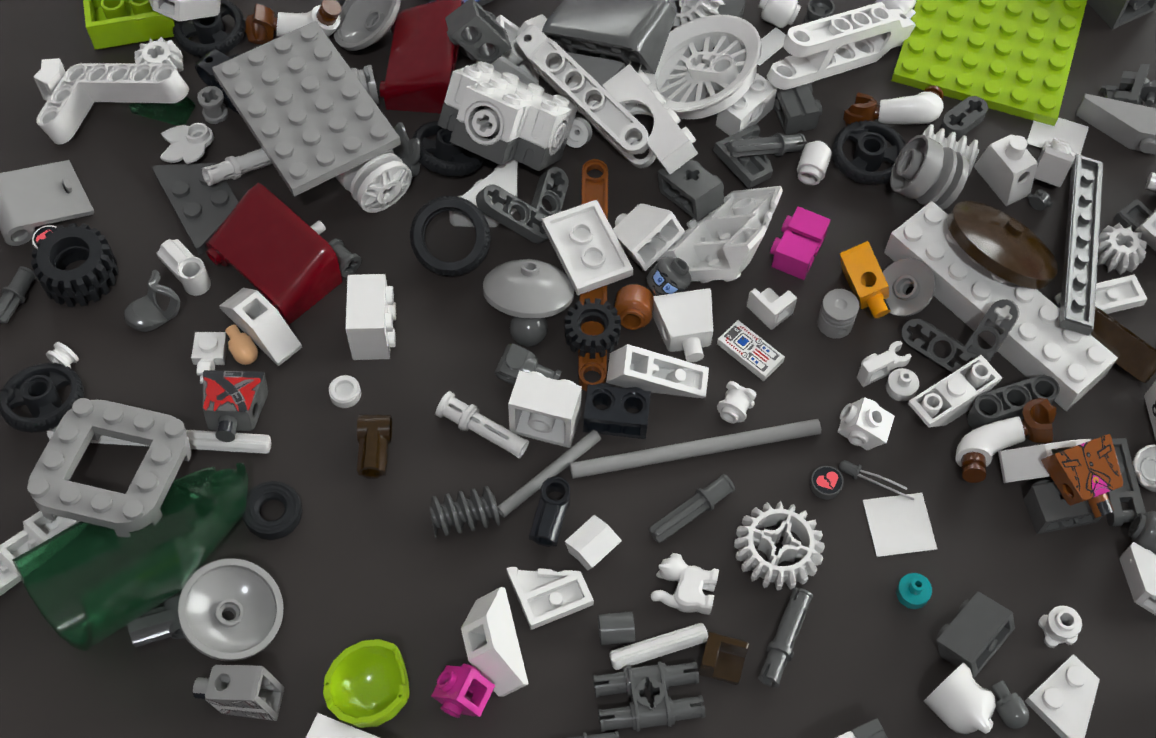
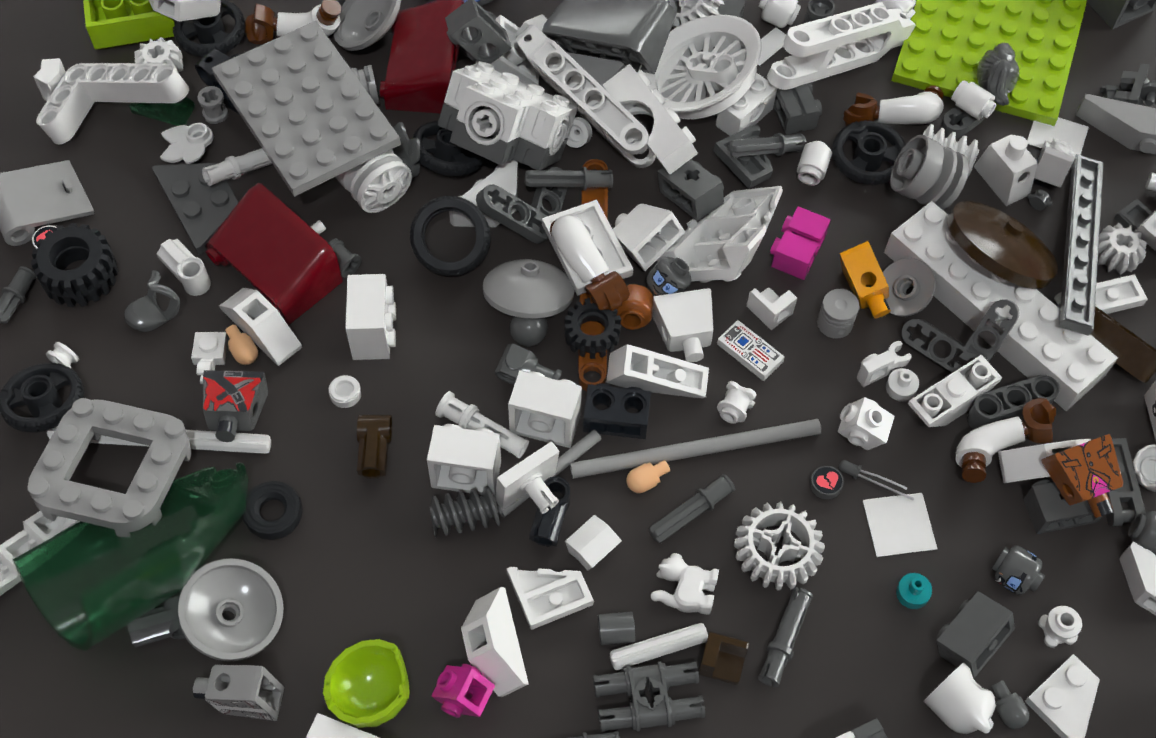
none -> white brick [427,424,501,495]
none -> white tile [495,441,560,514]
none -> dark grey axle [525,167,613,191]
none -> white piece [550,215,630,311]
none -> light nougat cylinder [626,460,670,493]
none -> white brick [951,80,996,120]
none -> dark grey hair [977,43,1020,106]
none -> dark grey head [992,545,1045,595]

